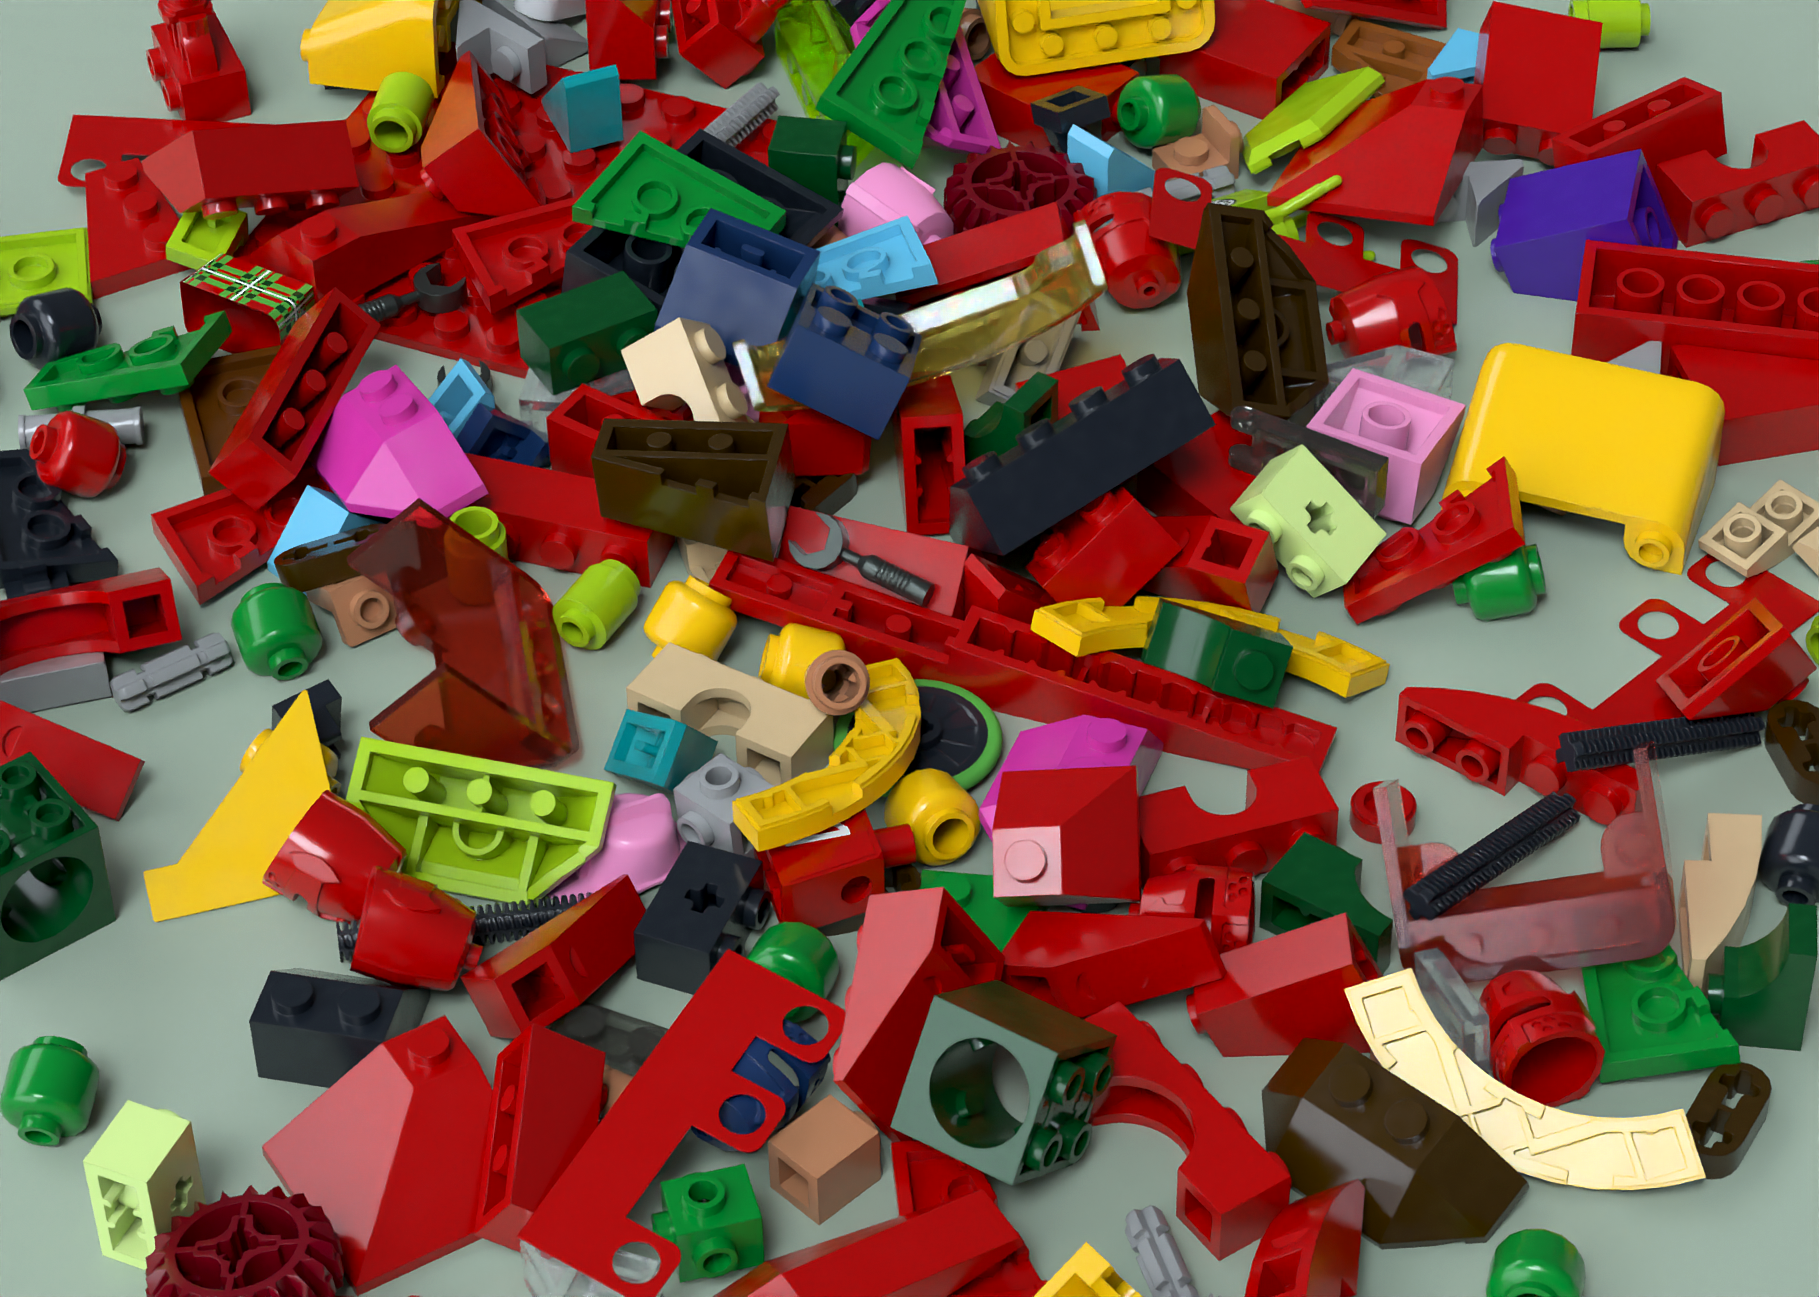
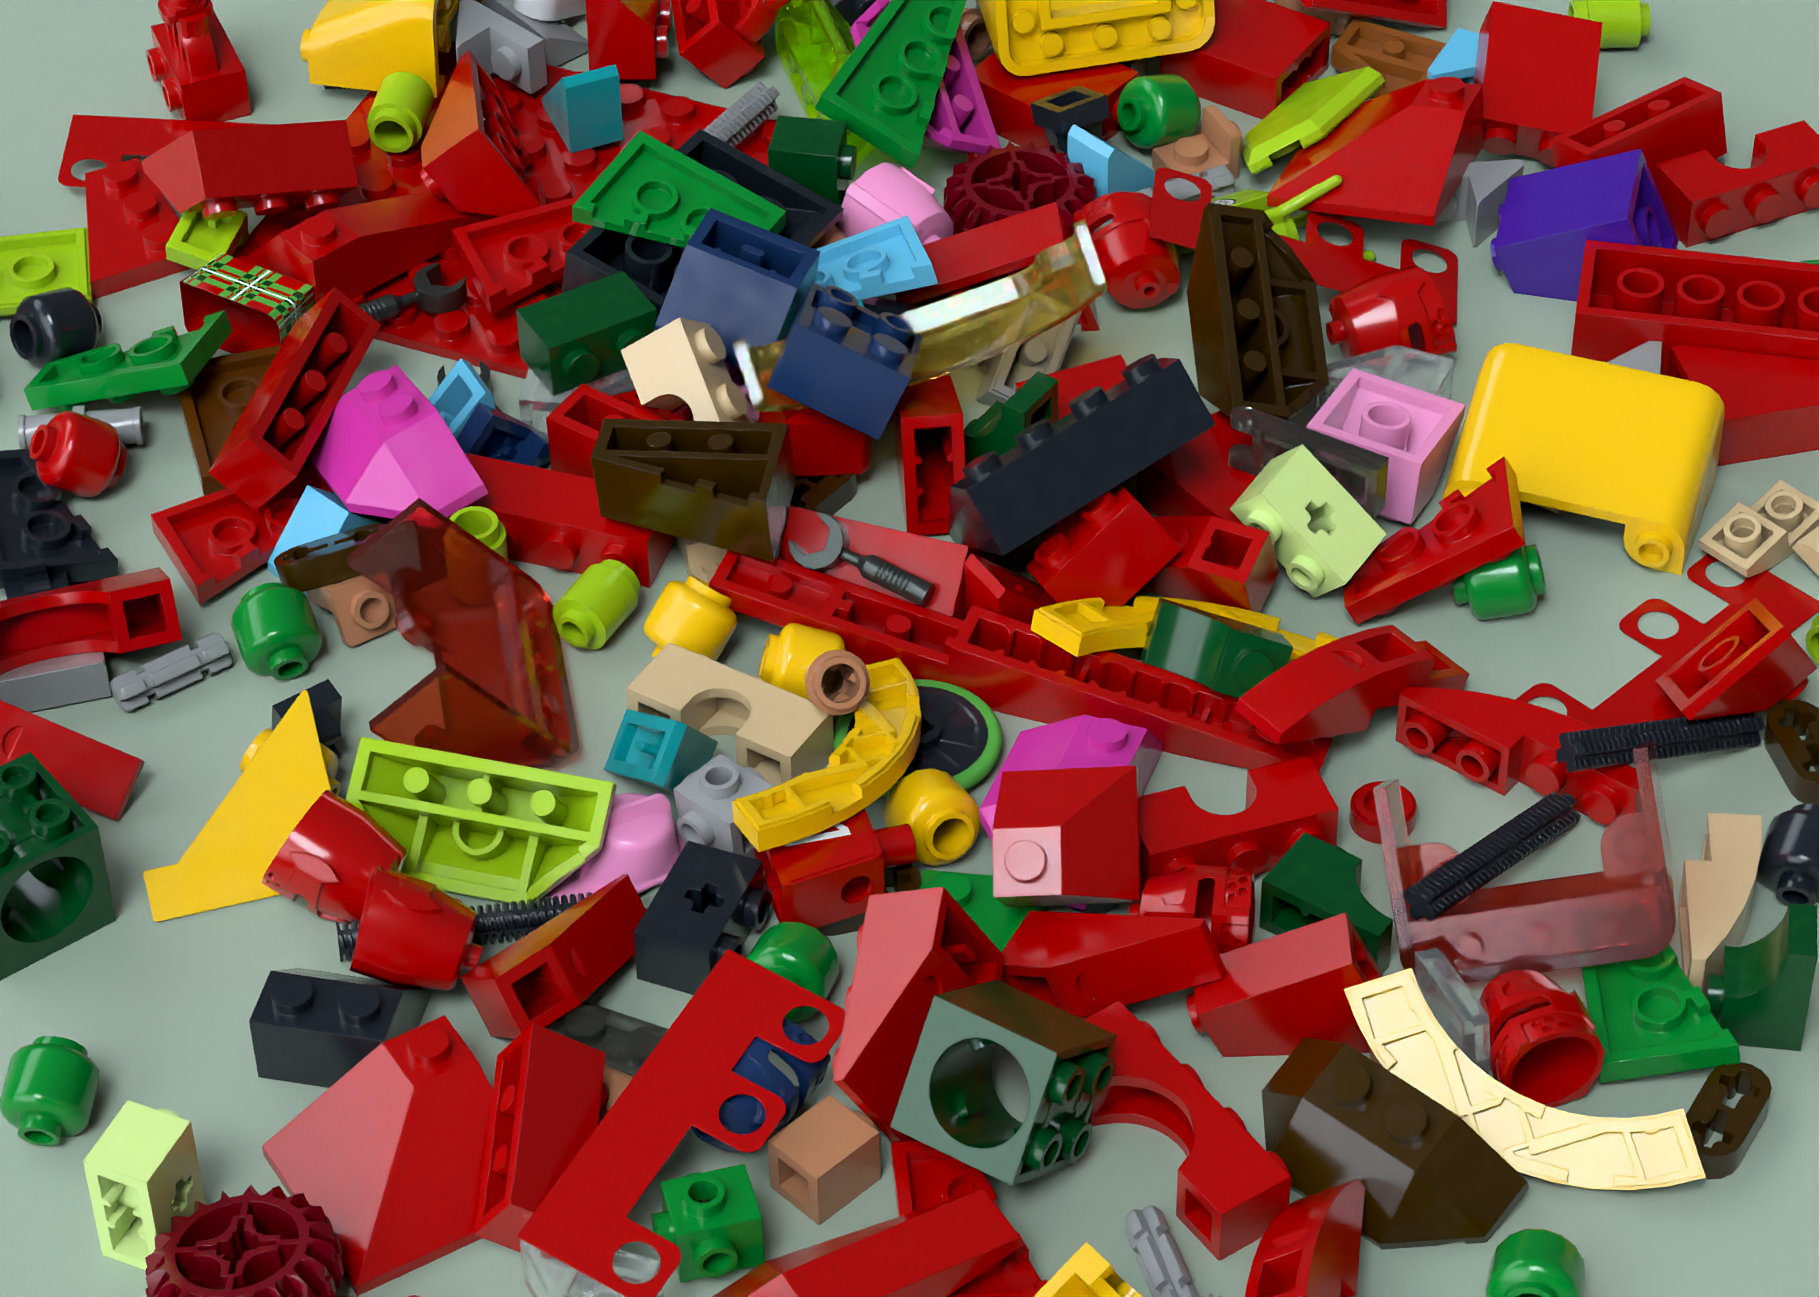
none -> red slope [1234,624,1470,745]

